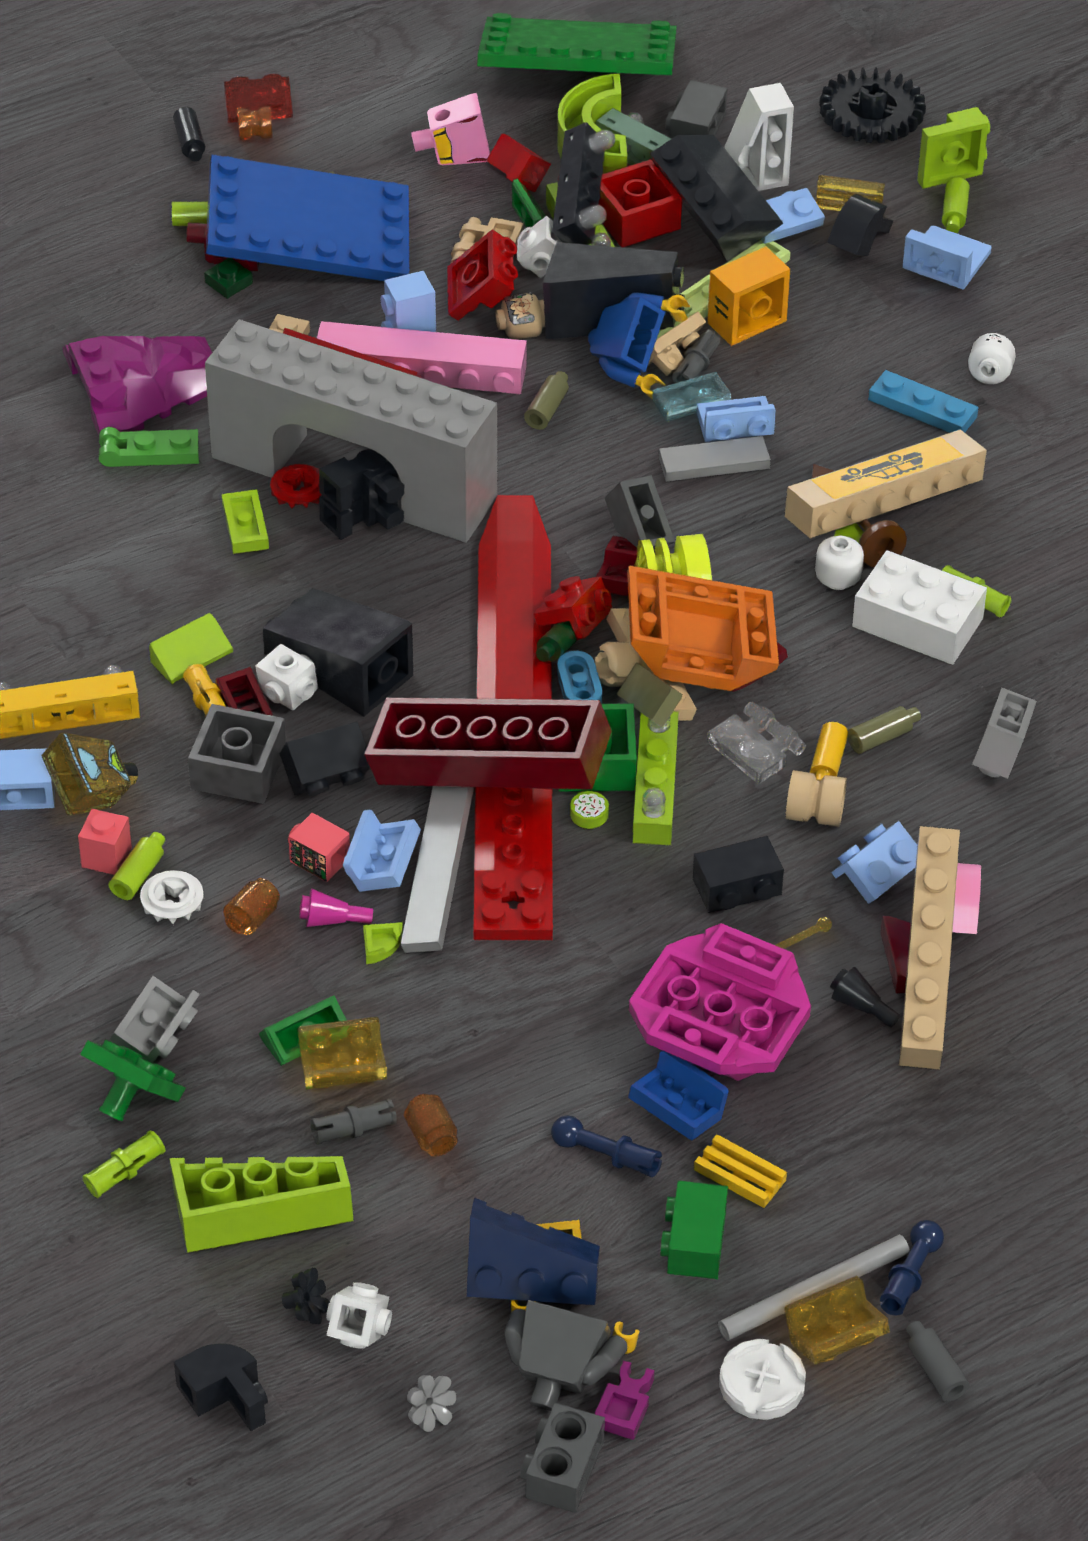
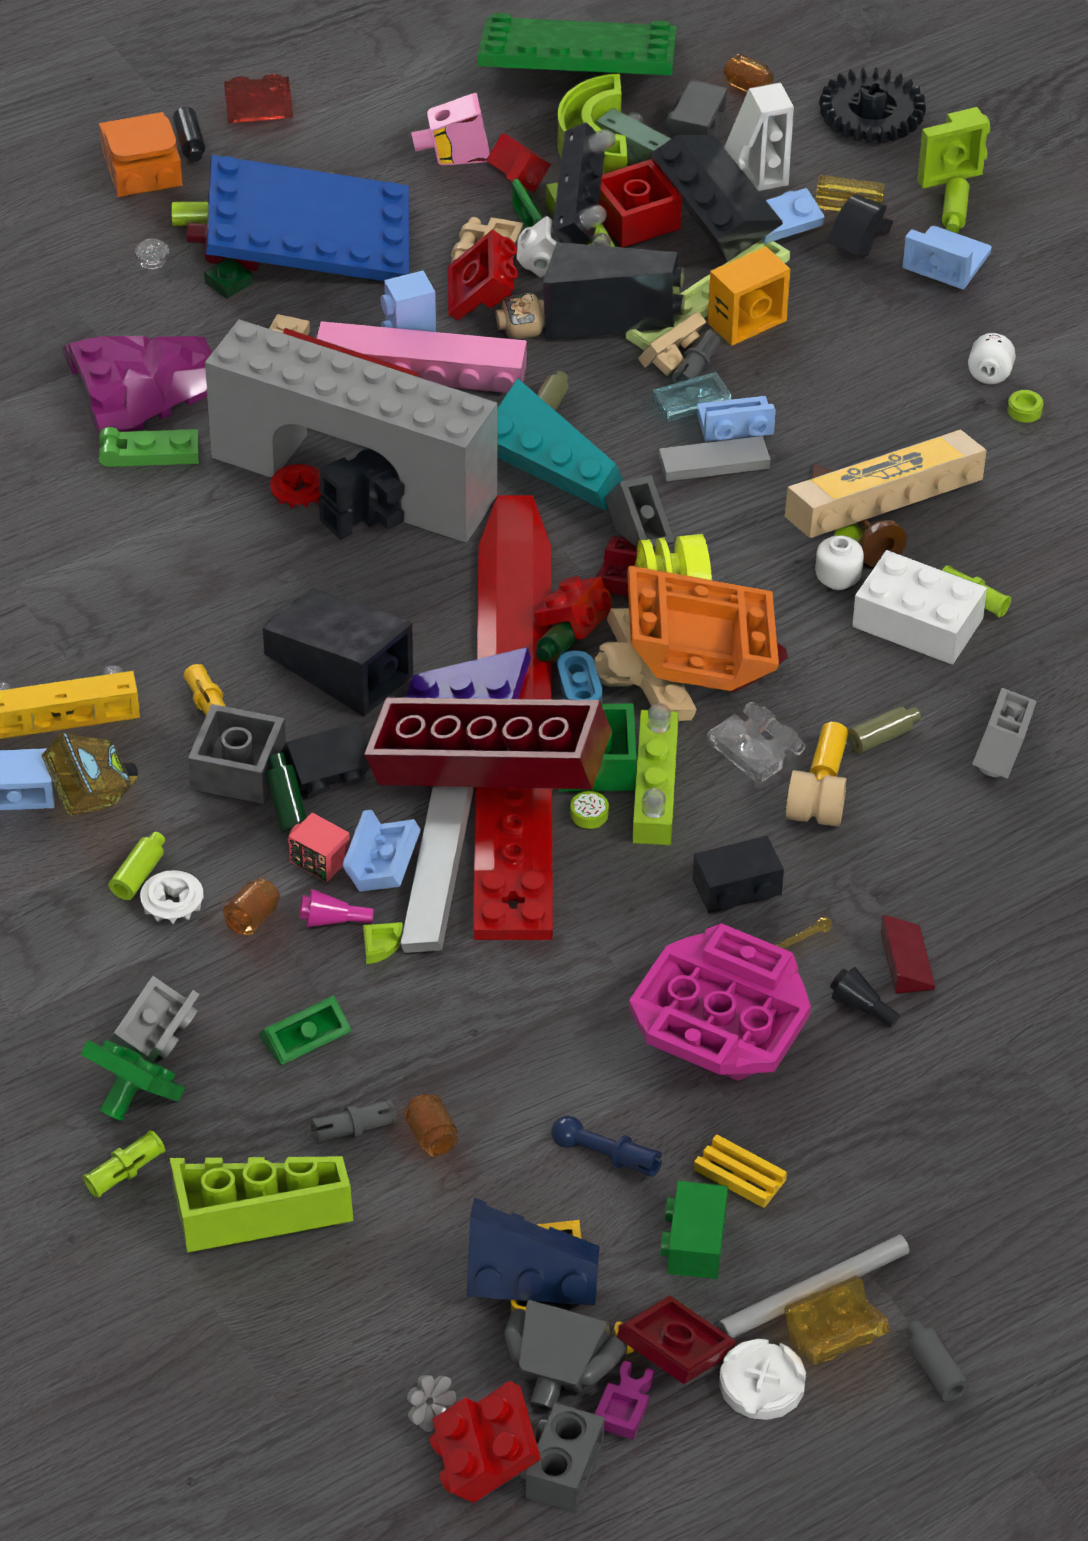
coral brick [78,809,132,875] -> none
lime slope [149,613,233,684] -> none
black brick [174,1343,268,1431] -> none
dark red slope [215,666,273,716] -> none
lime plate [222,489,269,554] -> none
clear orange wheel [237,105,273,141] -> none
white brick [255,644,318,710] -> none
black plant [282,1267,330,1324] -> none
clear yellow bracket [298,1017,387,1090] -> none
white brick [326,1283,392,1348] -> none
blue torso [588,292,690,399] -> none
olive tile [617,663,683,727] -> none
blue bracket [628,1050,729,1141] -> none
light blue bracket [831,821,917,904] -> none
dark azure plate [868,370,978,433] -> none
dark blue pin [880,1220,944,1316] -> none
tan brick [899,826,960,1069] -> none
bright pink brick [952,863,981,934] -> none
none -> orange brick [99,112,183,197]
none -> clear plate [135,238,169,269]
none -> dark green cylinder [266,752,307,832]
none -> wing [406,647,531,699]
none -> red plate [430,1381,541,1503]
none -> teal wedge [497,378,624,511]
none -> dark red tile [617,1295,736,1384]
none -> clear orange brick [724,53,774,92]
none -> lime tile [1007,390,1043,423]

